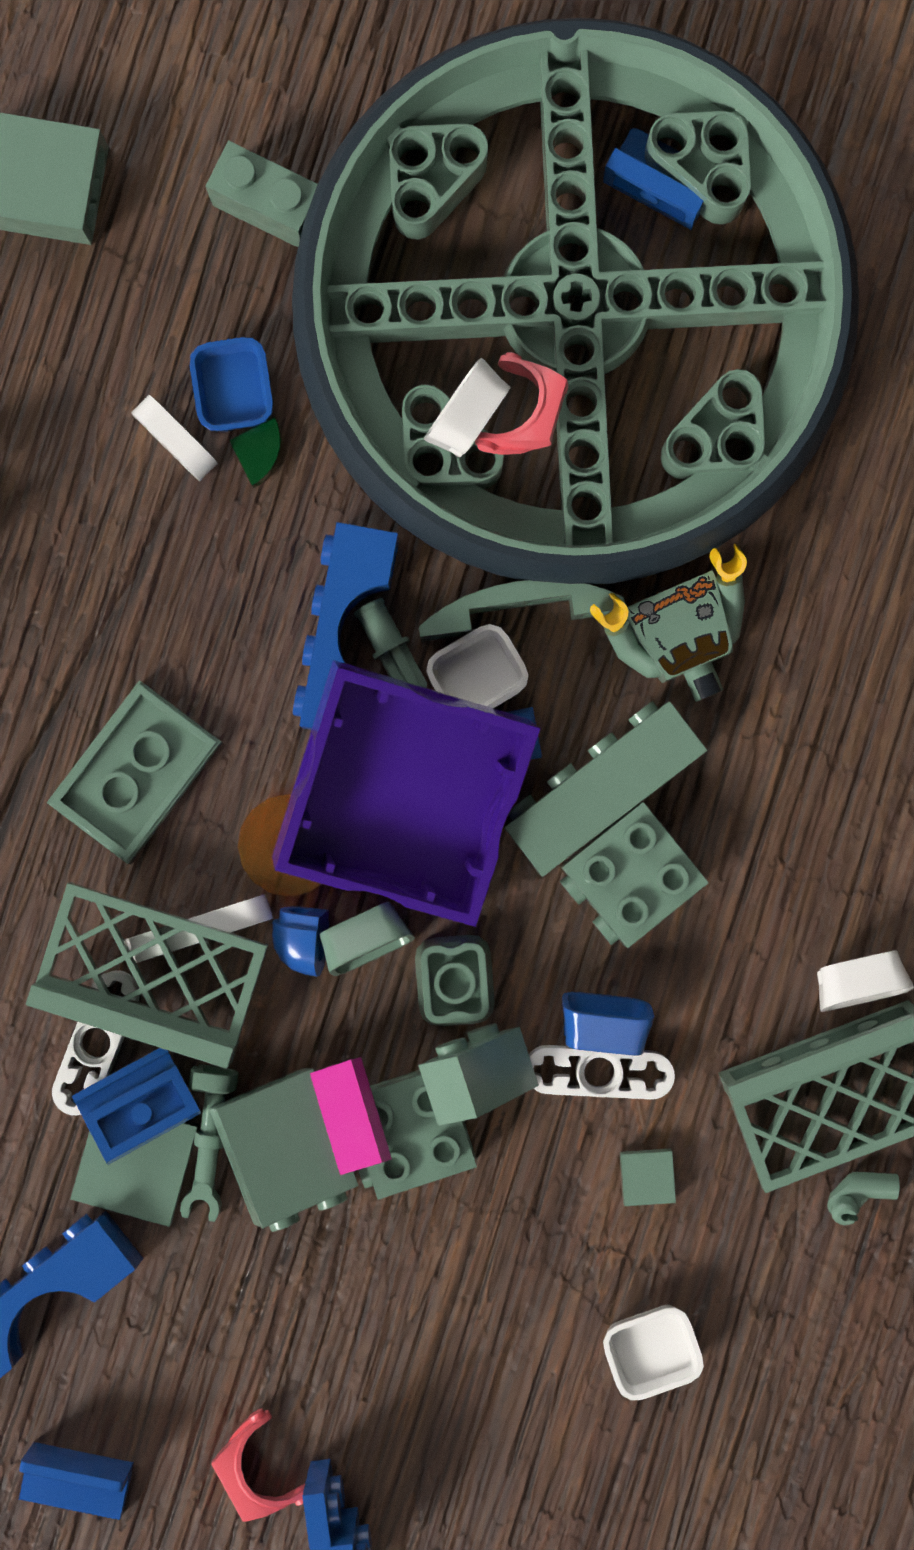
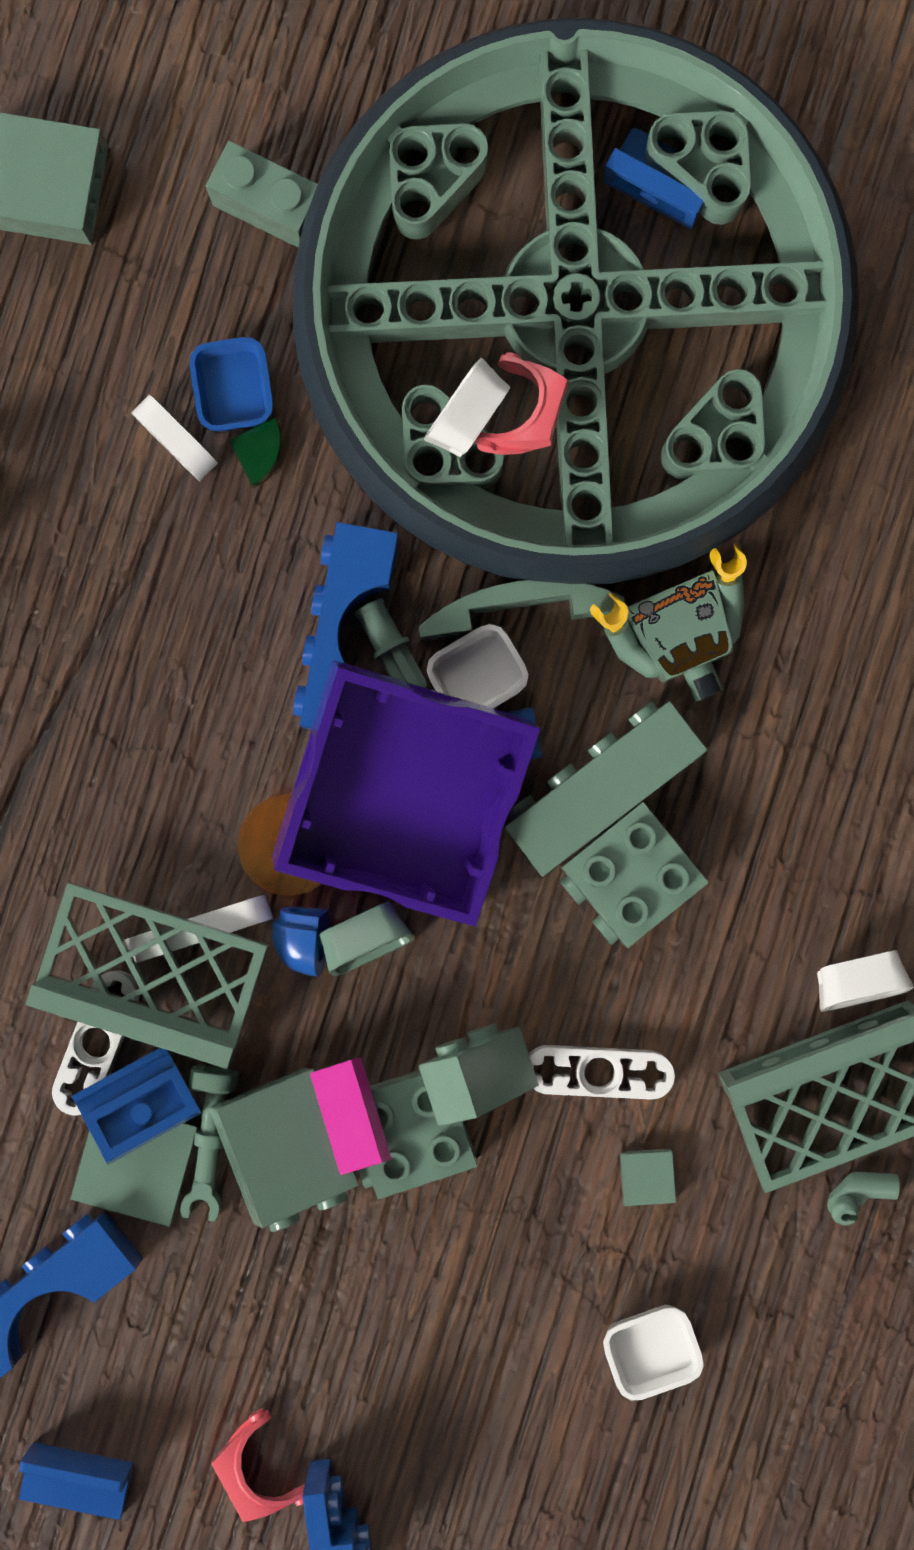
sand green tile [47,680,223,864] -> none
sand green piece [415,935,495,1026] -> none
blue piece [562,992,654,1056] -> none

